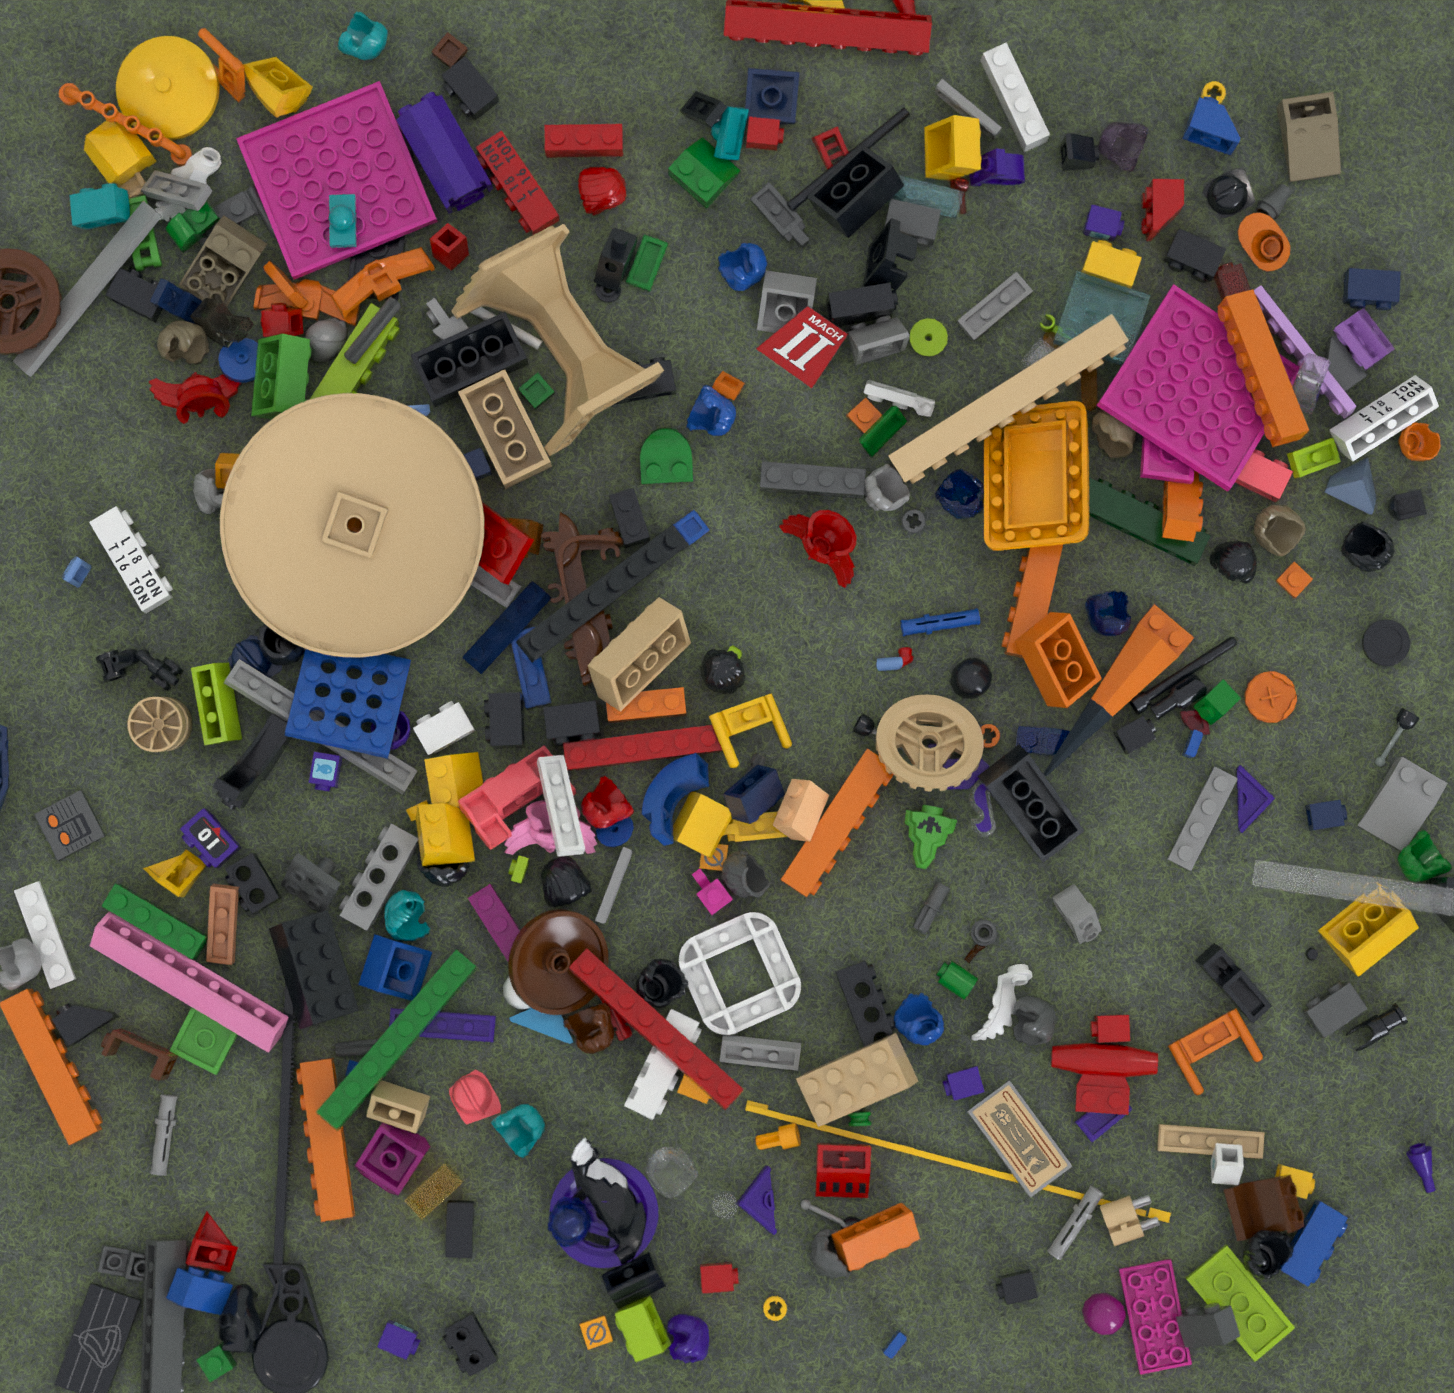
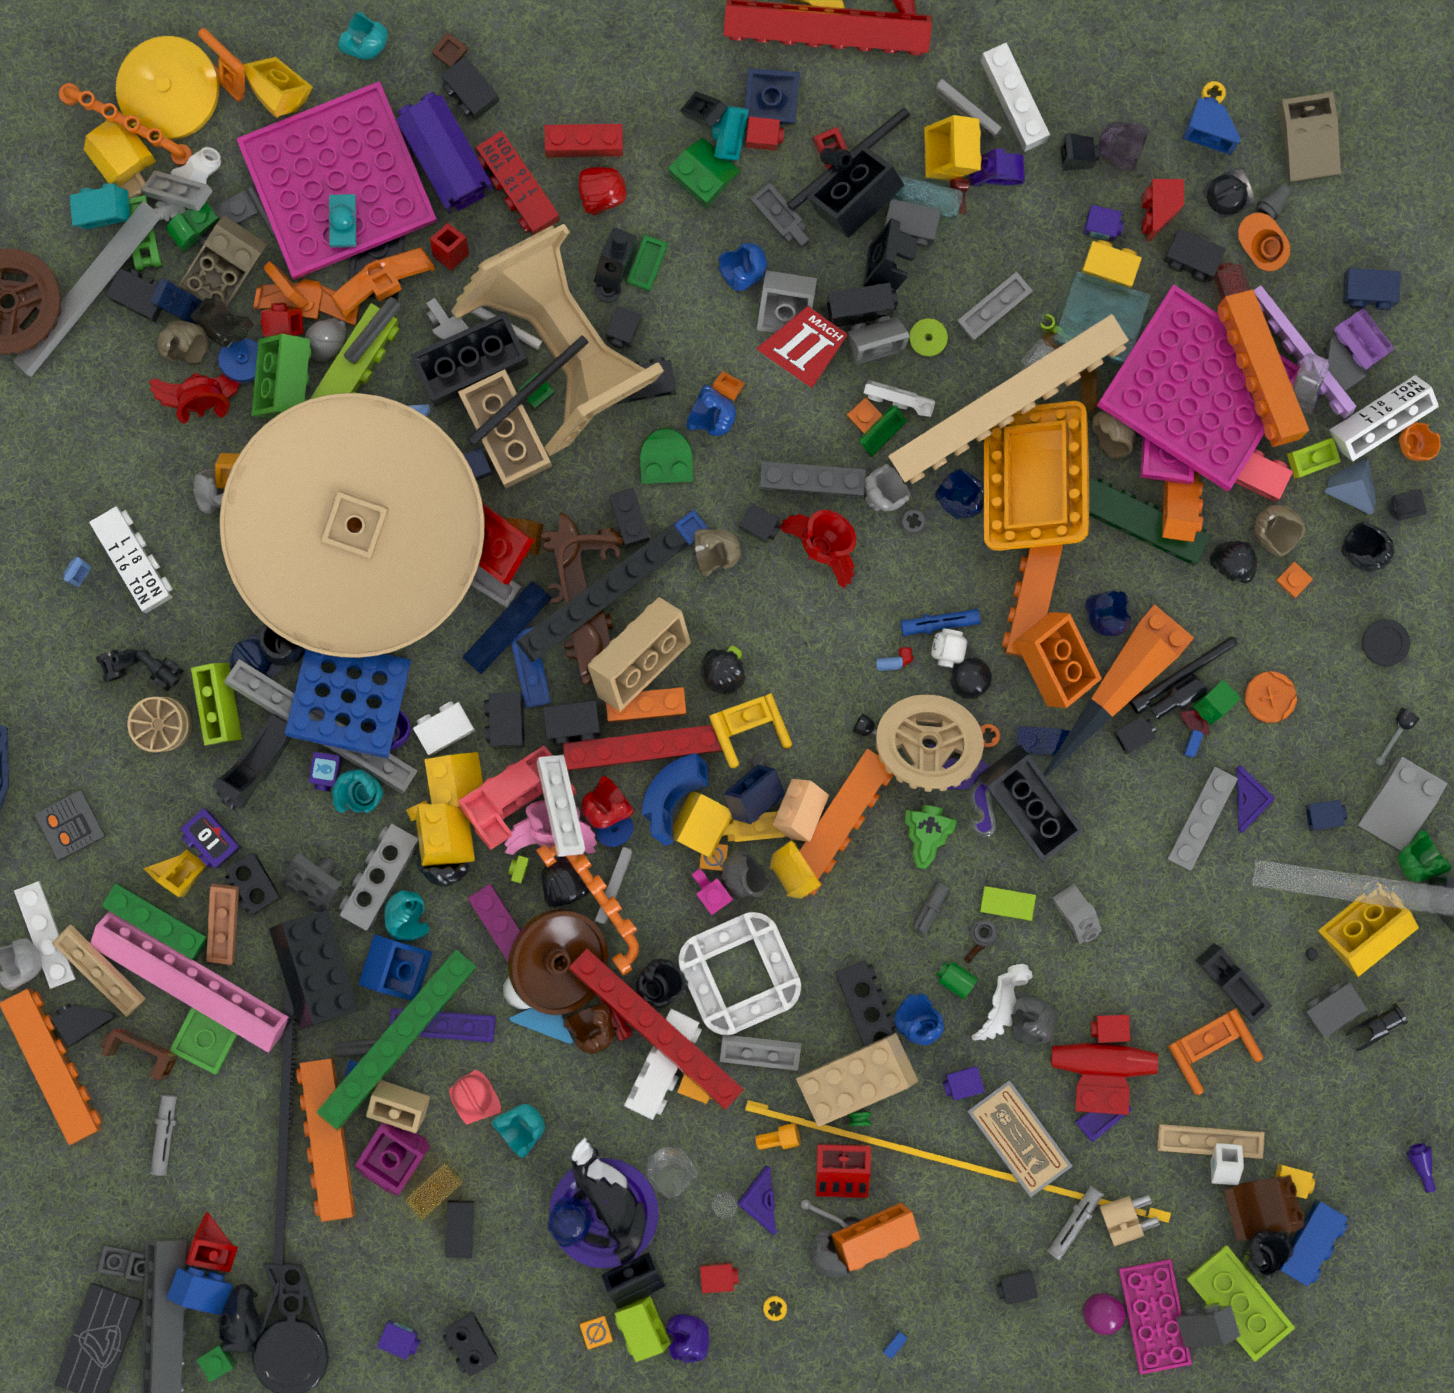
none -> tan tile [52,924,146,1017]
none -> teal hair [332,770,384,813]
none -> black piece [467,335,589,447]
none -> orange bar [536,844,639,976]
none -> black brick [606,305,642,349]
none -> dark tan hair [694,529,741,577]
none -> black brick [739,503,781,544]
none -> yellow slope [769,841,821,899]
none -> black pin [820,148,852,170]
none -> white head [931,628,967,668]
none -> lime tile [980,886,1036,921]

